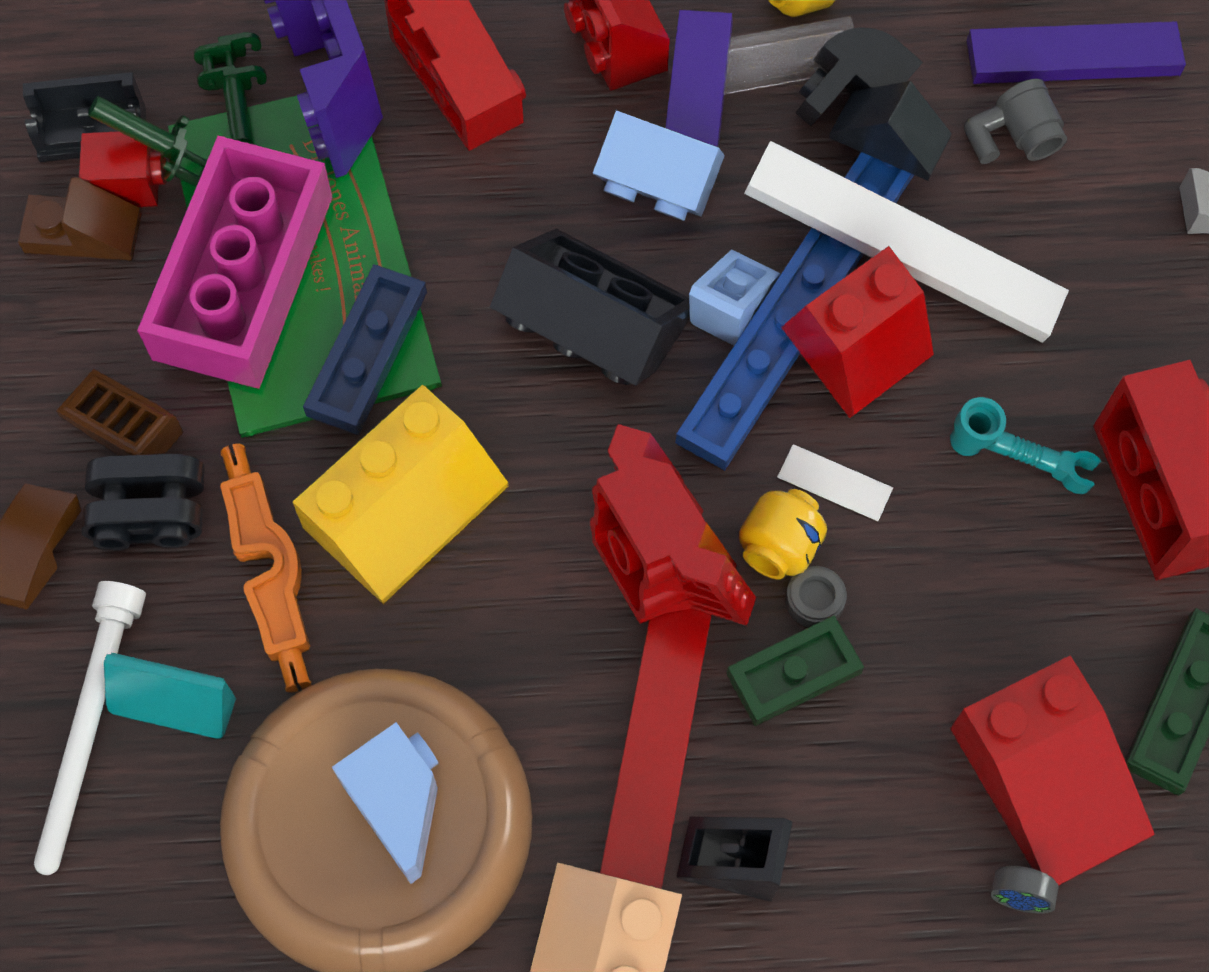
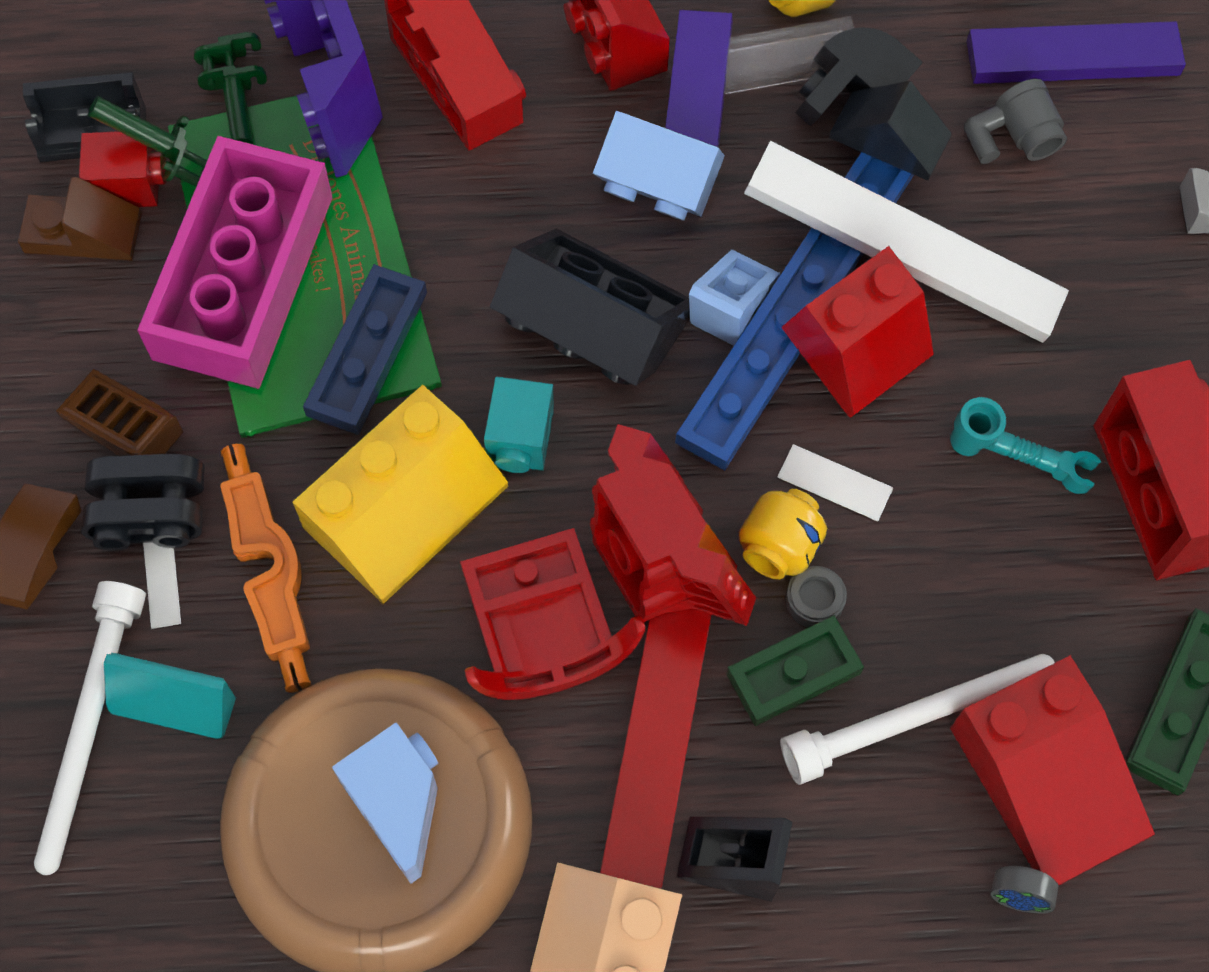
none -> white sticker [143,542,181,629]
none -> red piece [460,528,646,700]
none -> teal brick [484,377,554,473]
none -> white piece [780,654,1055,785]

